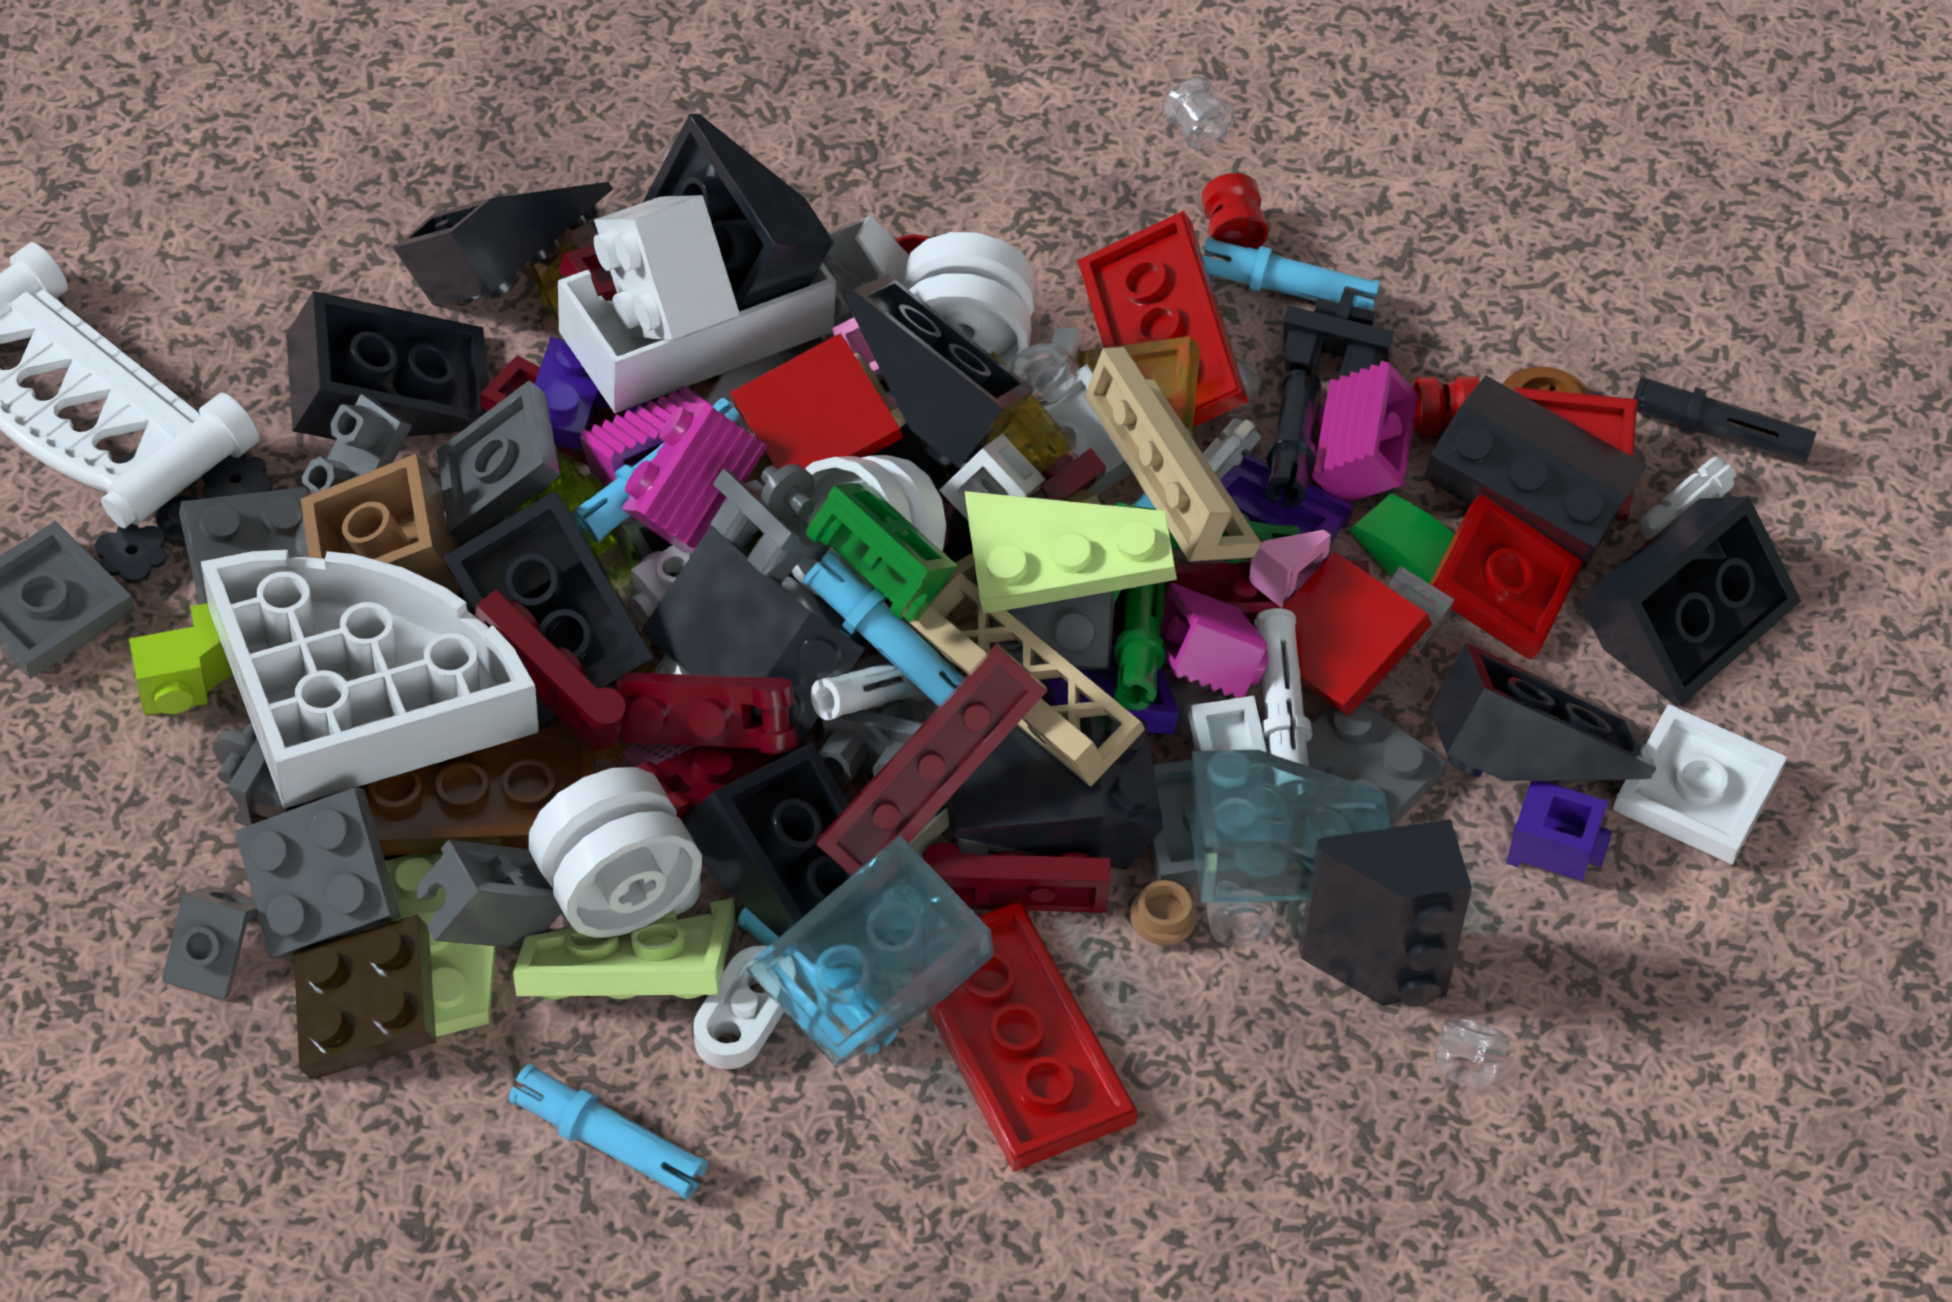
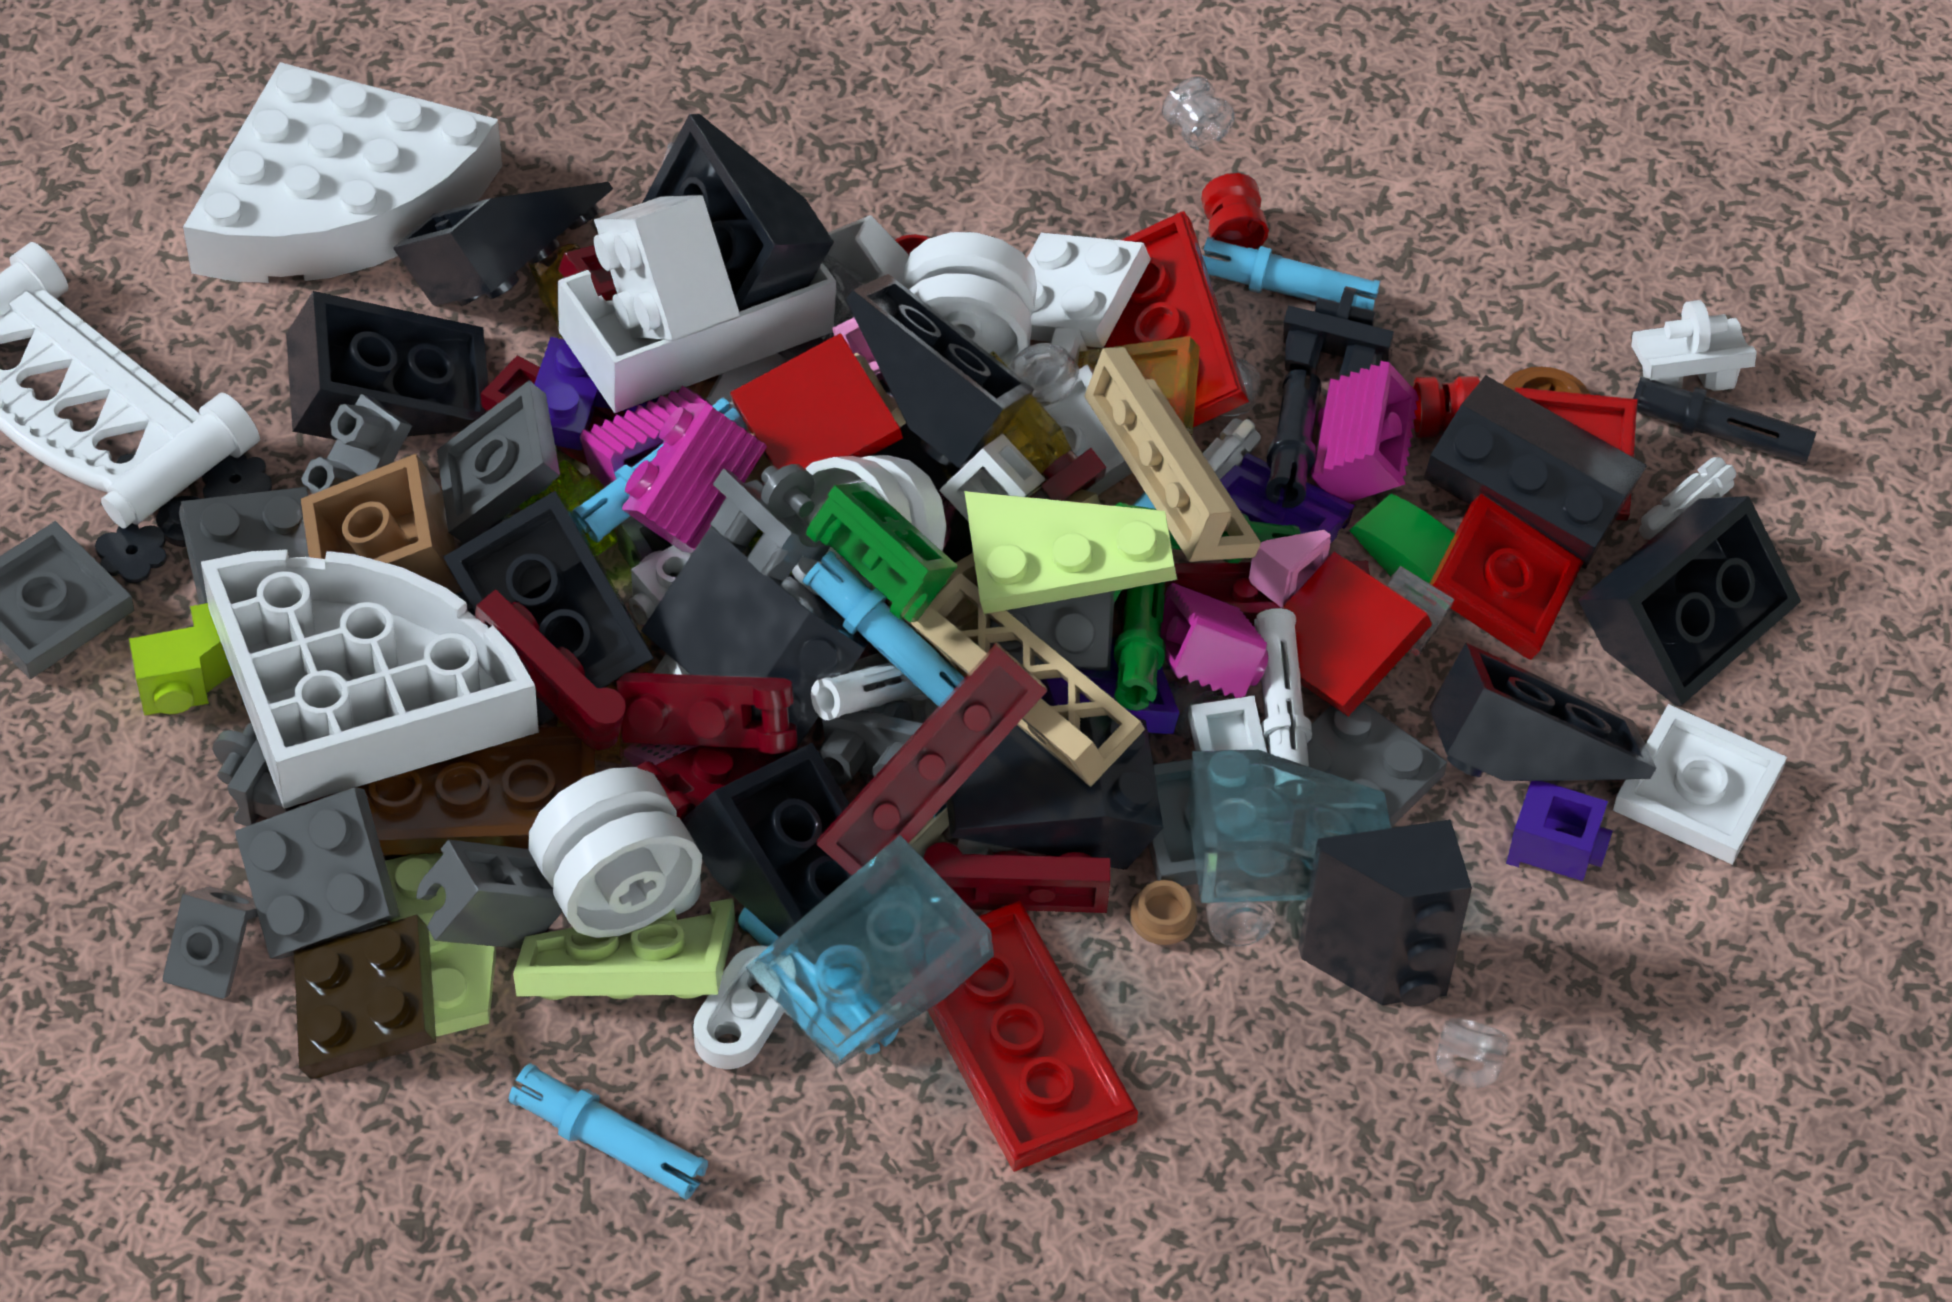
none -> white brick [183,62,502,283]
none -> white plate [1027,233,1151,348]
none -> white hips [1631,300,1757,391]

